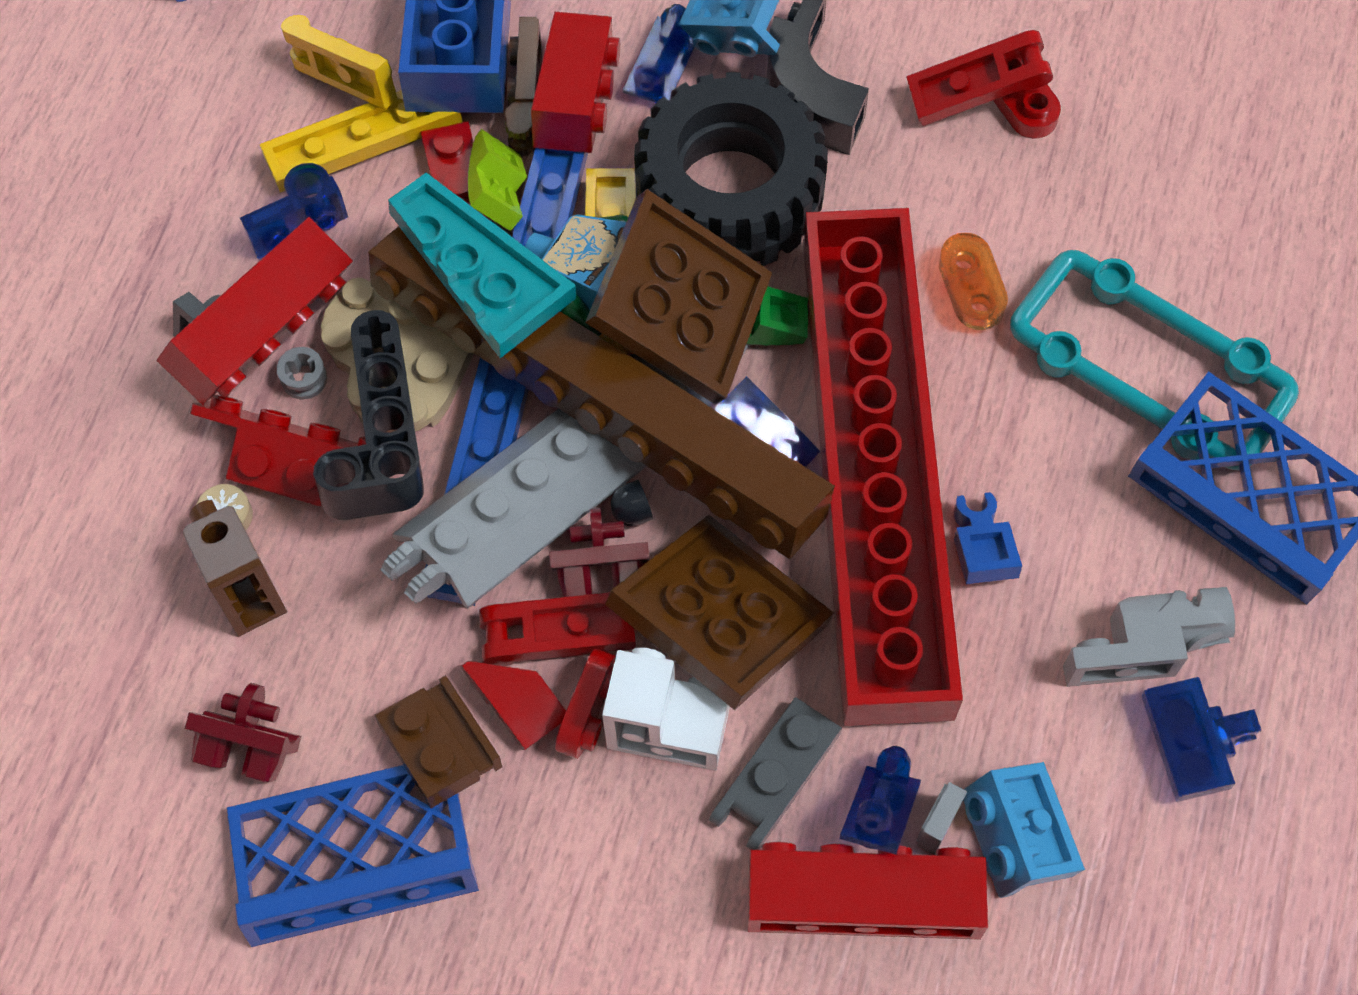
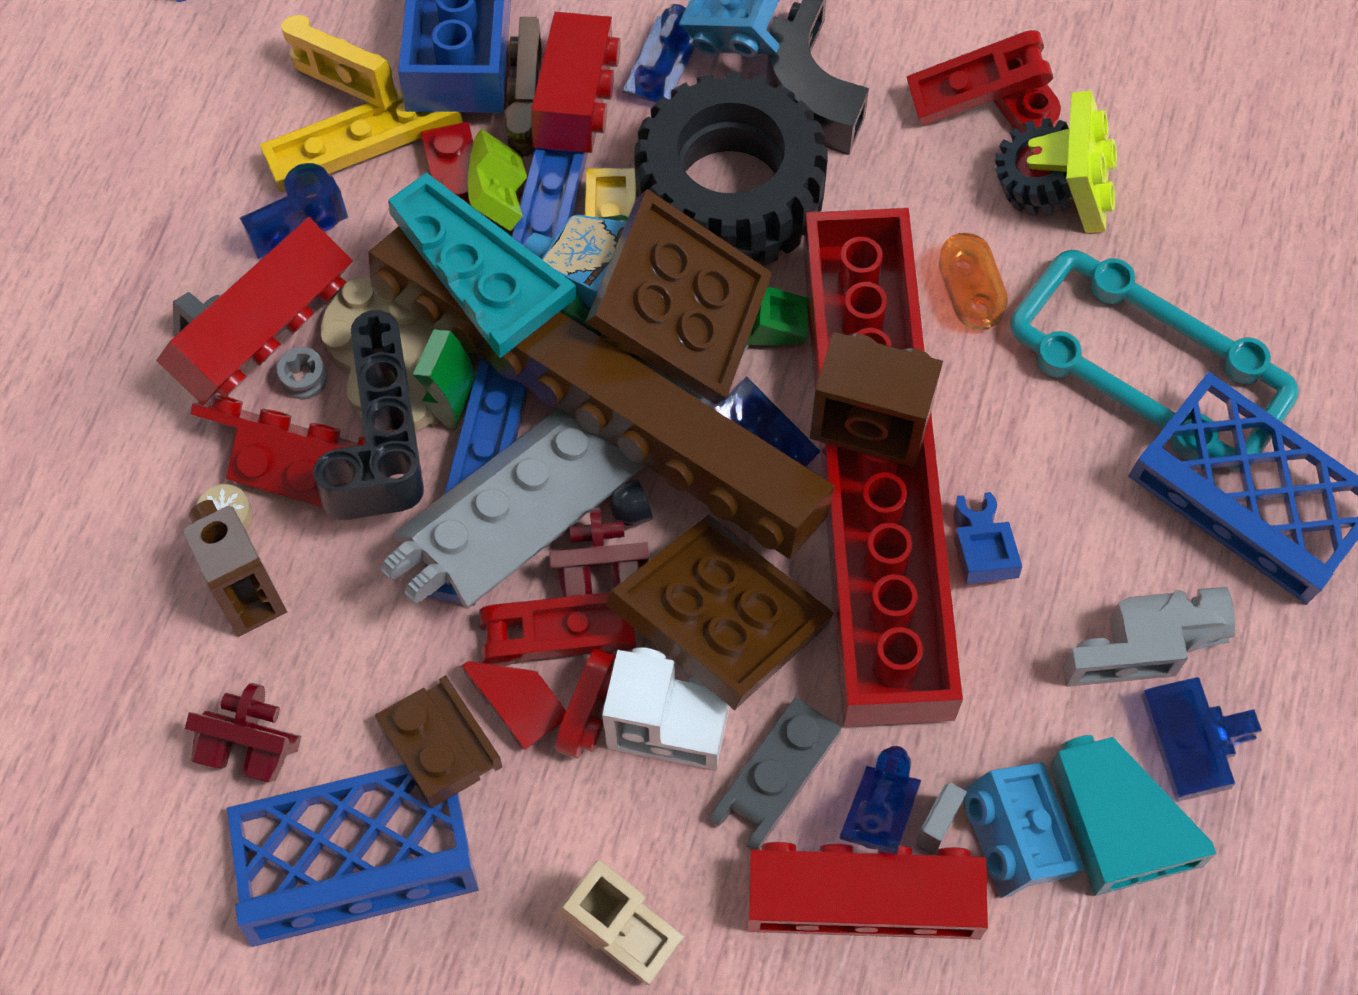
none -> green slope [413,329,475,430]
none -> tan brick [557,859,684,985]
none -> reddish brown brick [810,332,943,468]
none -> neon yellow plate [995,90,1117,234]
none -> teal slope [1049,735,1217,896]

